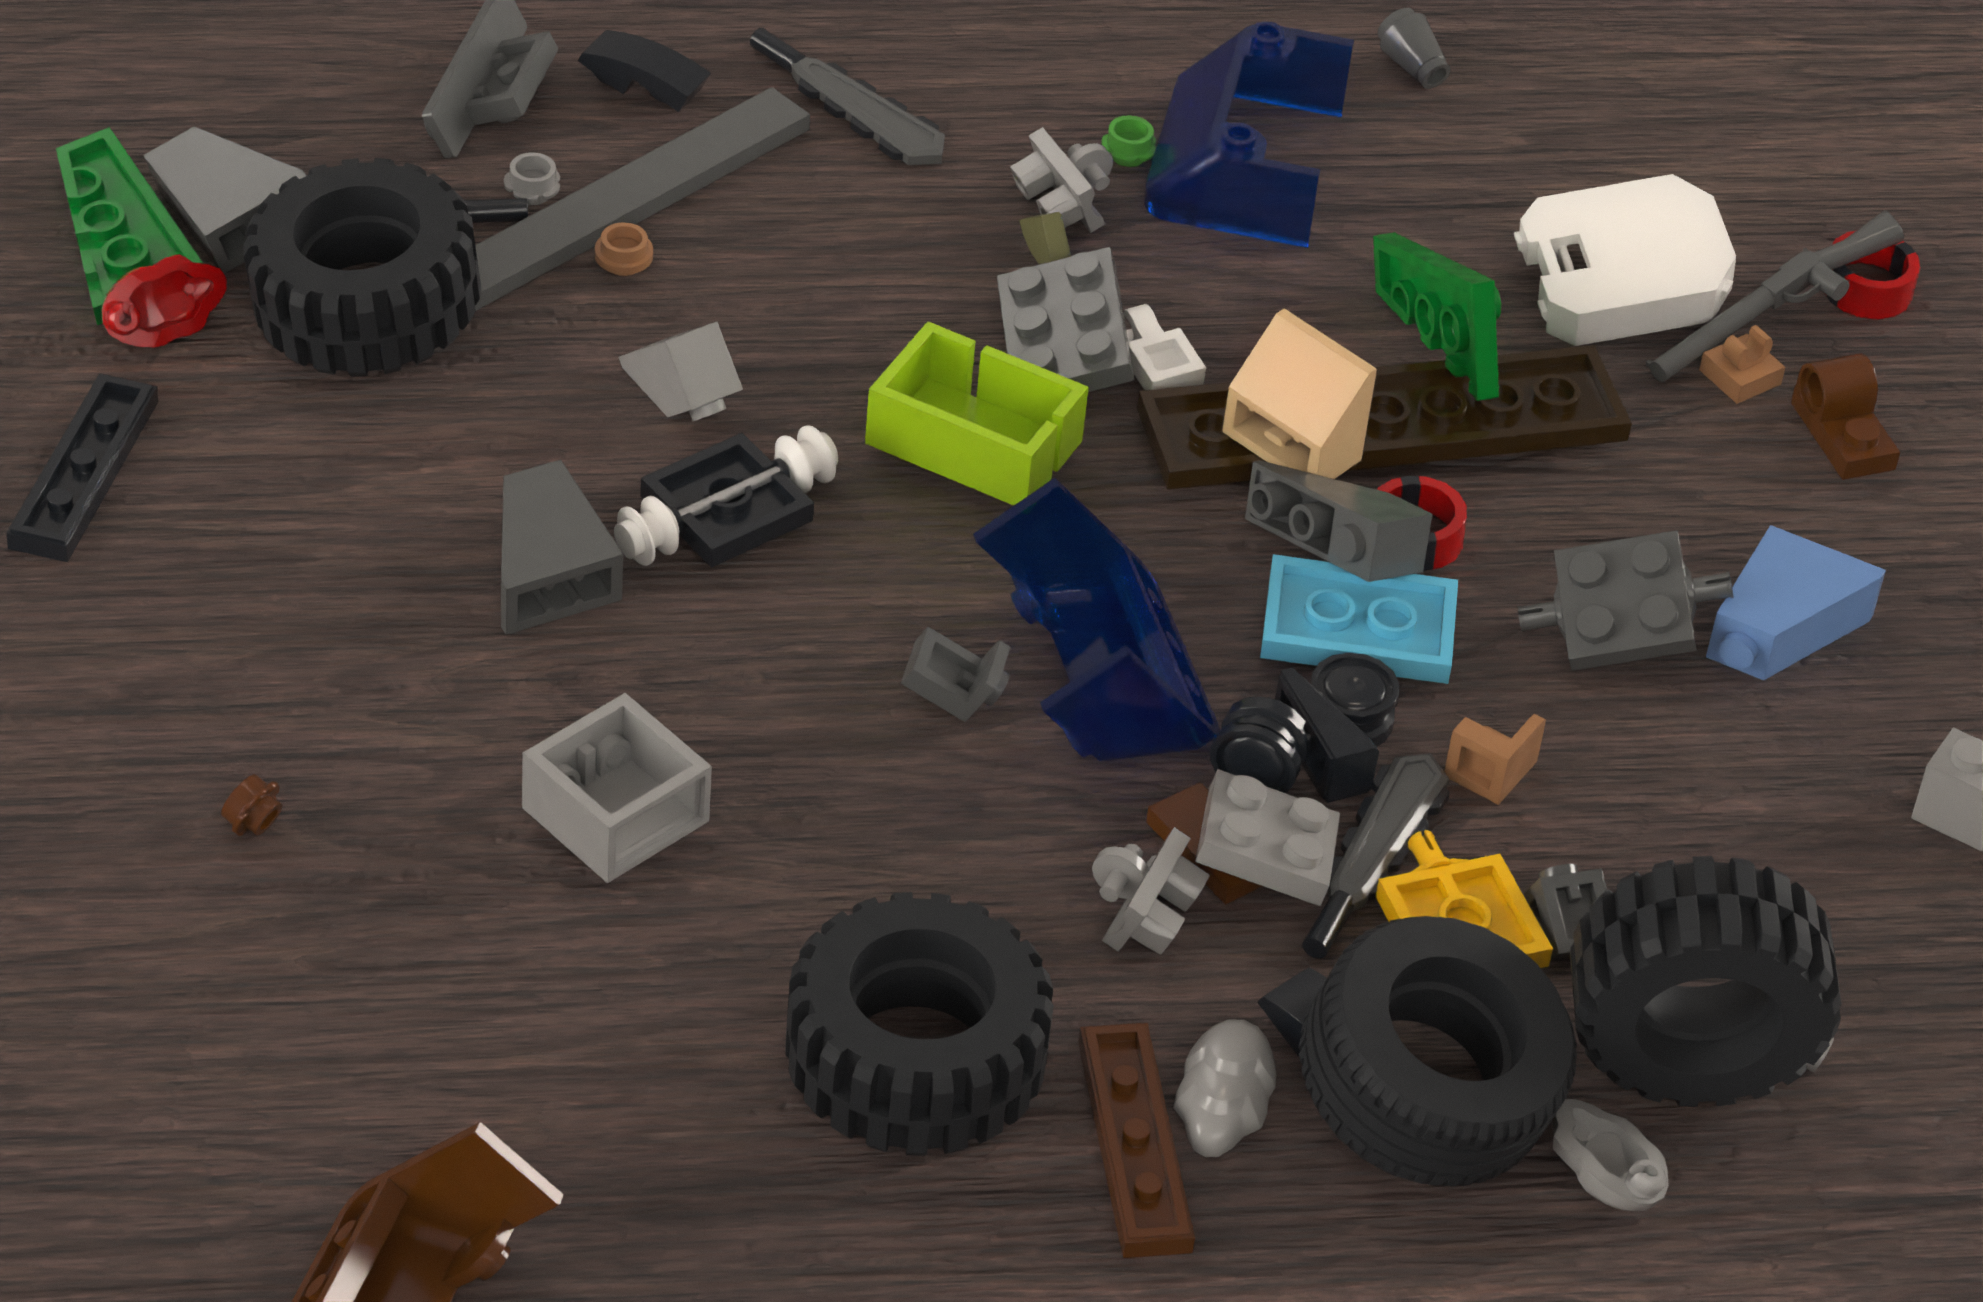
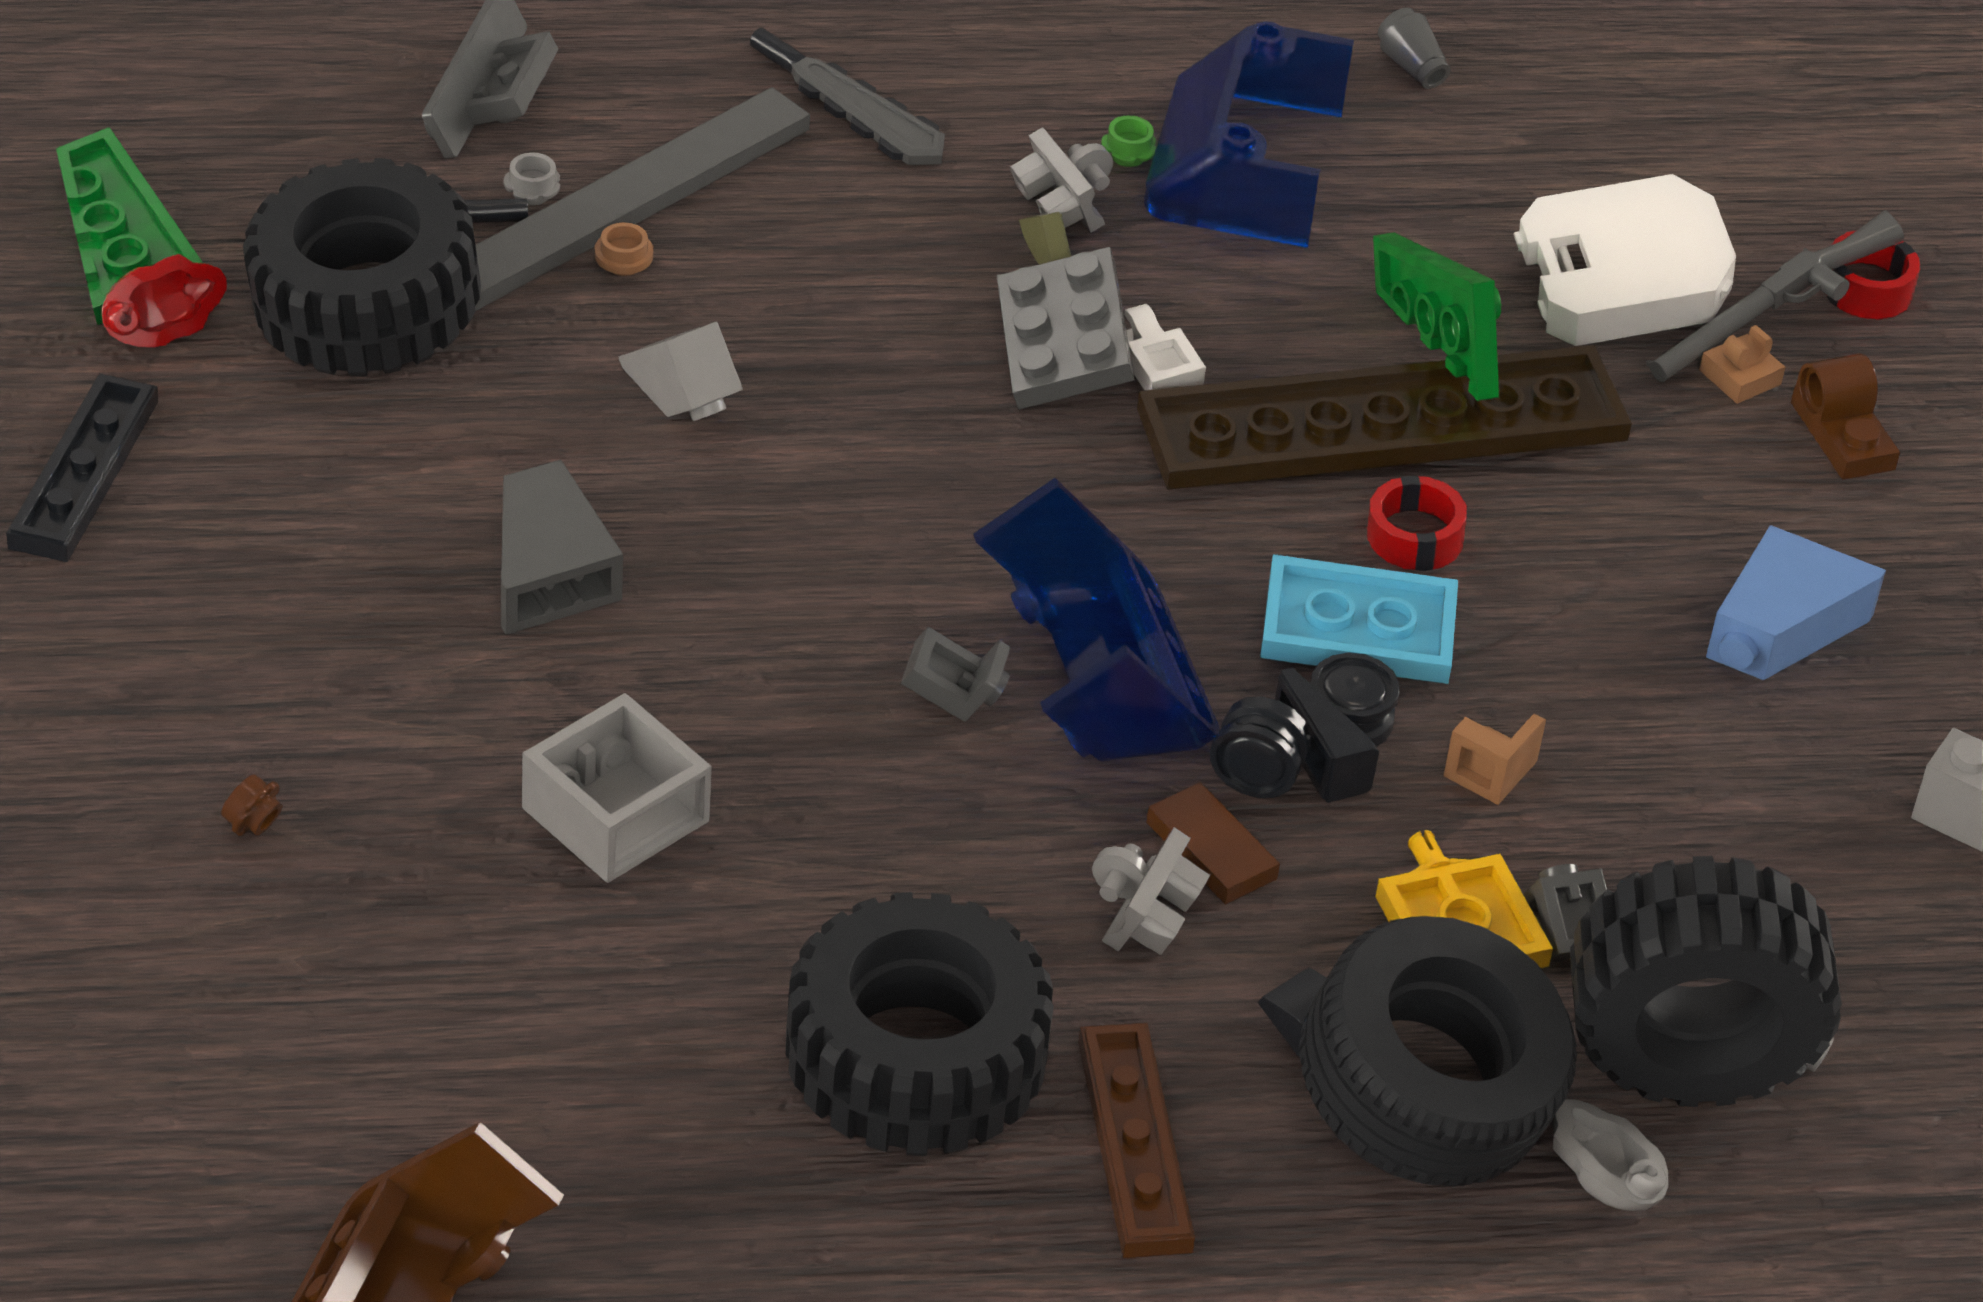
slope [143,126,307,274] -> none
black slope [578,30,711,112] -> none
black plate [614,425,838,568] -> none
lime piece [865,321,1089,511] -> none
light grey arm [1173,1019,1277,1157] -> none
light grey plate [1195,769,1340,906] -> none
tan slope [1222,308,1377,479] -> none
dark grey slope [1245,460,1432,582] -> none
dark grey sword [1302,753,1450,959] -> none
dark grey plate [1517,530,1734,671] -> none

